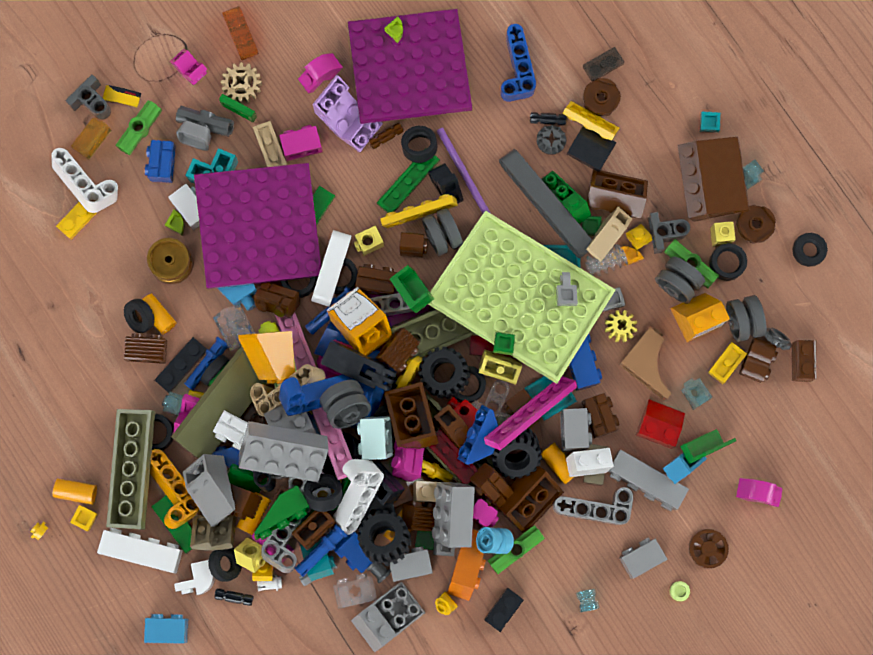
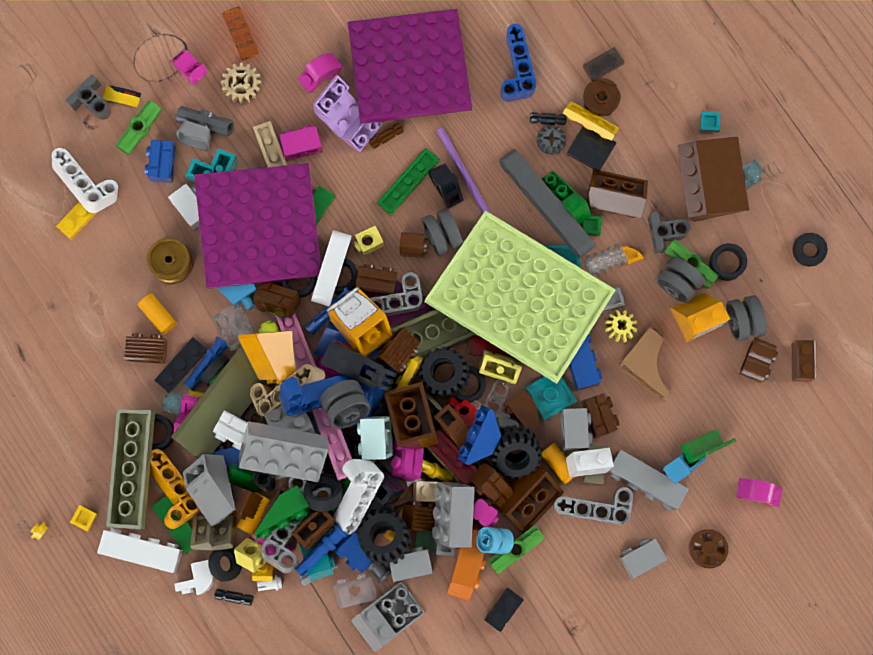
light orange pin [53,478,97,505] -> none
clear yellow panel [71,118,112,160] -> none
black tyre [123,299,154,333] -> none
dark azure brick [144,614,188,643] -> none
lime tile [165,209,185,235] -> none
green tile [219,94,257,122] -> none
yellow plate [380,194,458,229] -> none
lime tile [384,17,403,43] -> none
green panel [390,265,434,313] -> none
black tyre [401,125,438,163] -> none
yellow plate [435,591,458,615] -> none
dark pink plate [484,376,577,450] -> none
green tile [493,332,515,355] -> none
light grey plate [556,272,578,306] -> none
clear light blue wheel [576,588,600,612] -> none
tan slope [586,207,632,262] -> none
yellow plate [626,224,653,250] -> none
red slope [636,399,685,449] -> none
yellowish green tile [669,581,690,601] -> none
clear light blue brick [681,378,712,410] -> none
yellow plate [708,342,747,384] -> none
light yellow brick [710,222,735,247] -> none
reddish brown plate [736,205,776,244] -> none
dark grey gear [765,328,792,350] -> none

